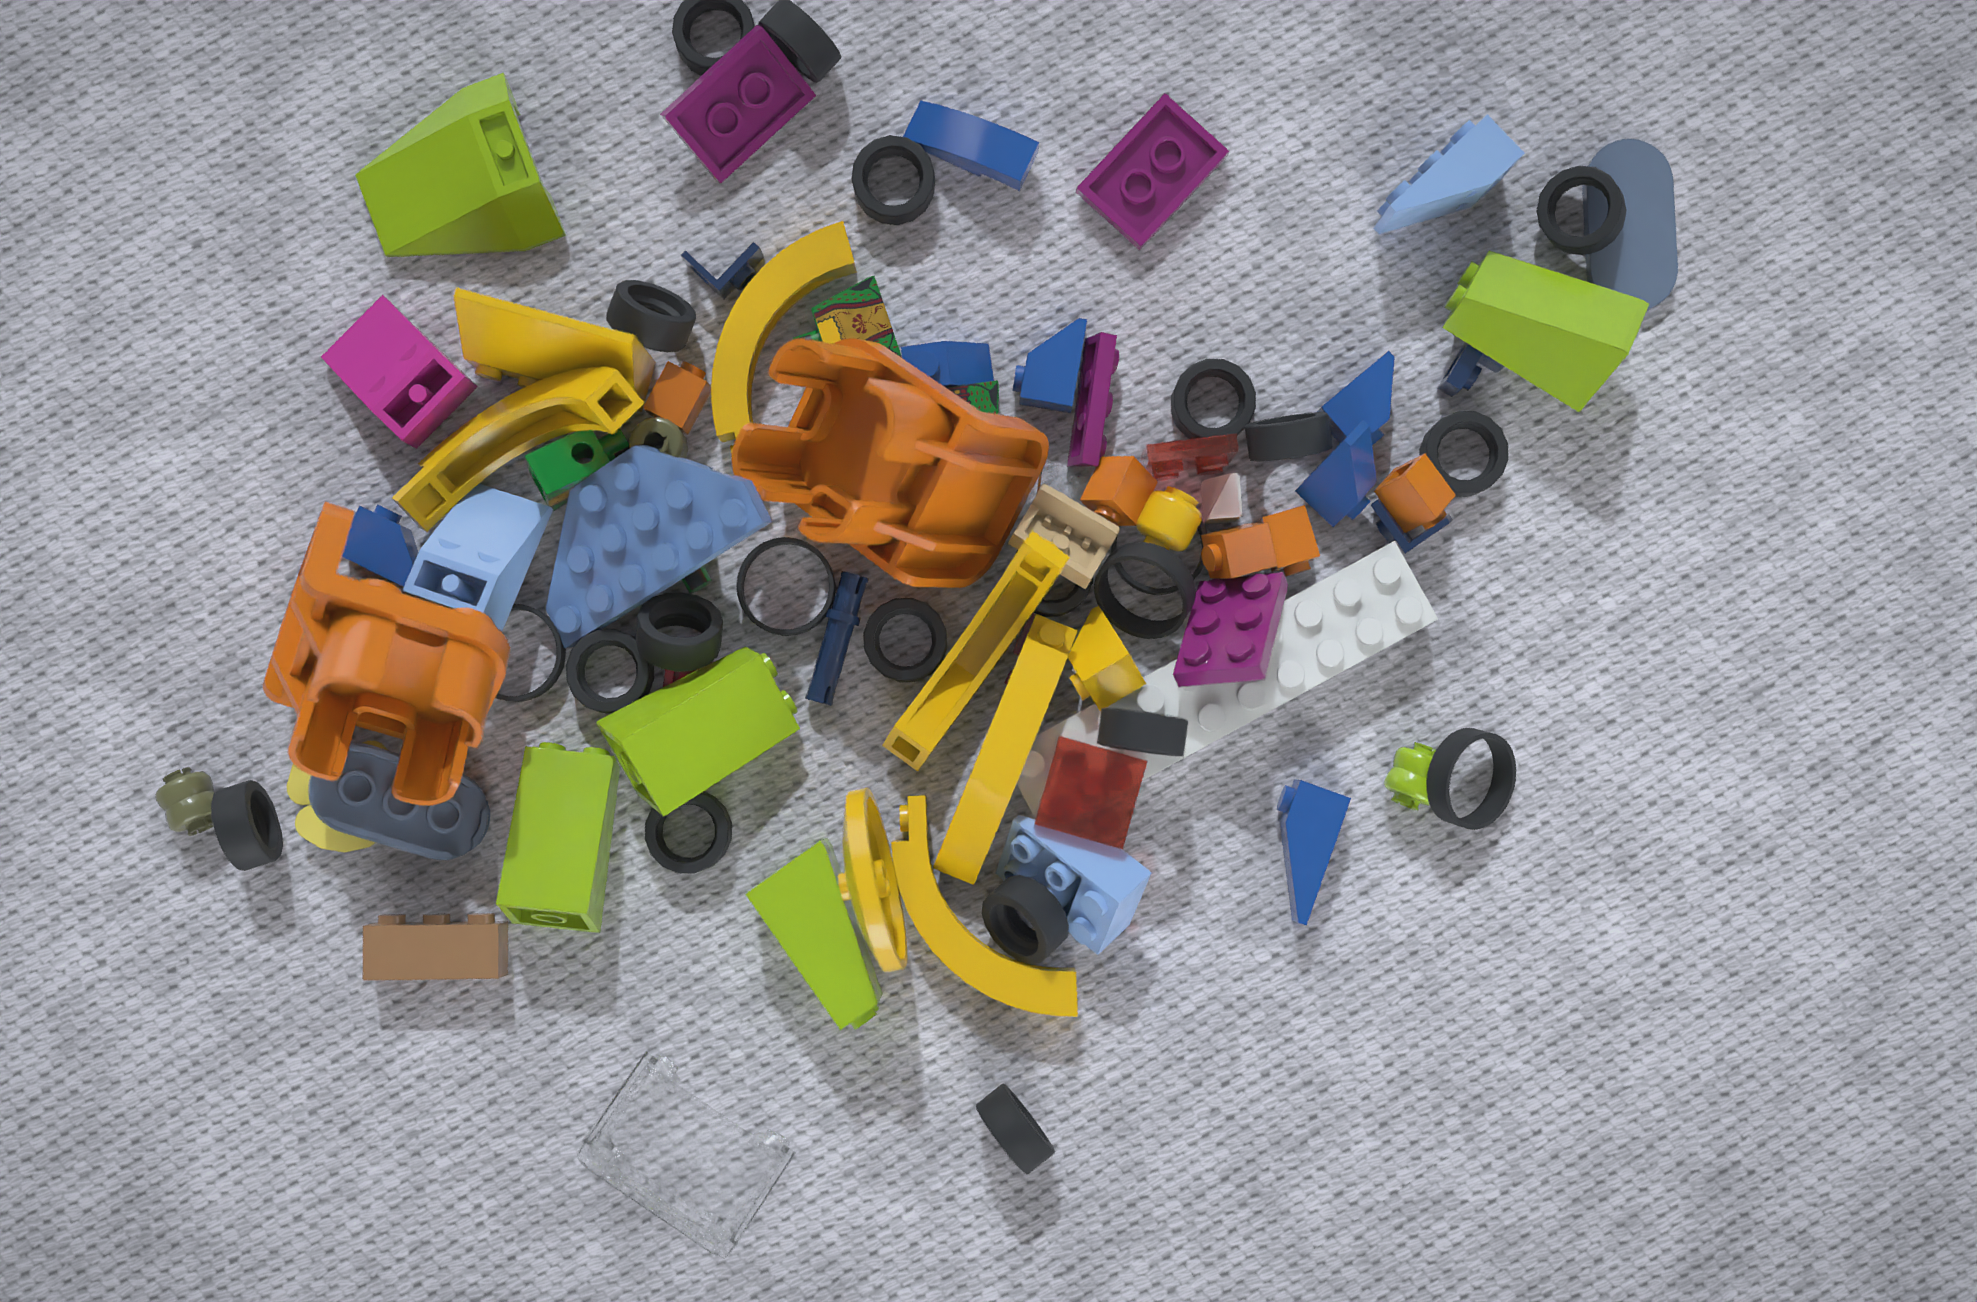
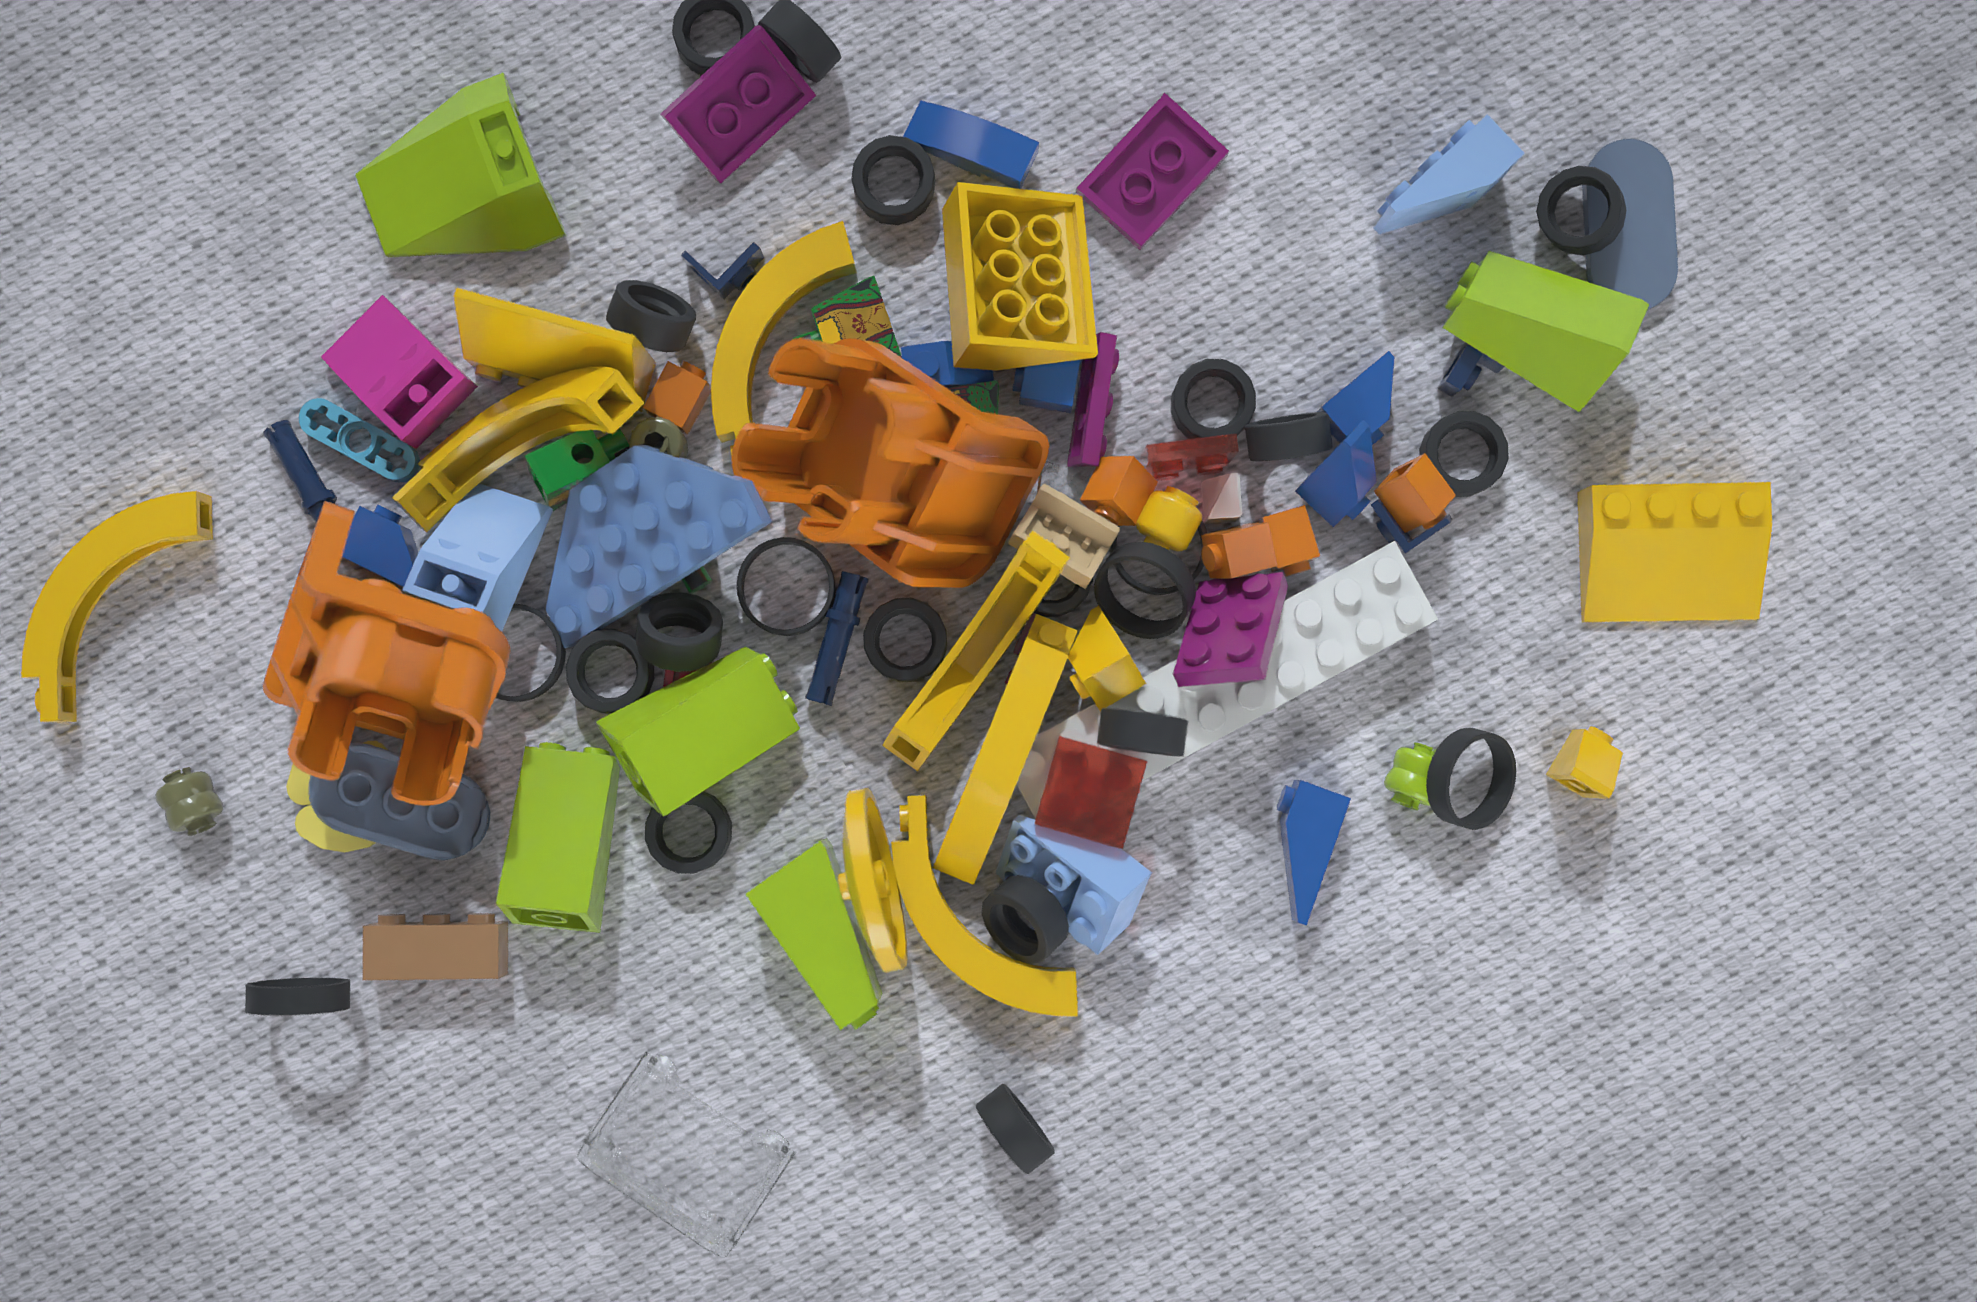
black tyre [211,780,283,871] -> none
none -> yellow arch [21,491,213,723]
none -> black tyre [245,978,350,1016]
none -> dark blue pin [263,420,337,524]
none -> medium azure beam [299,398,420,483]
none -> yellow slope [942,182,1098,371]
none -> yellow slope [1546,726,1623,799]
none -> yellow slope [1577,482,1772,623]

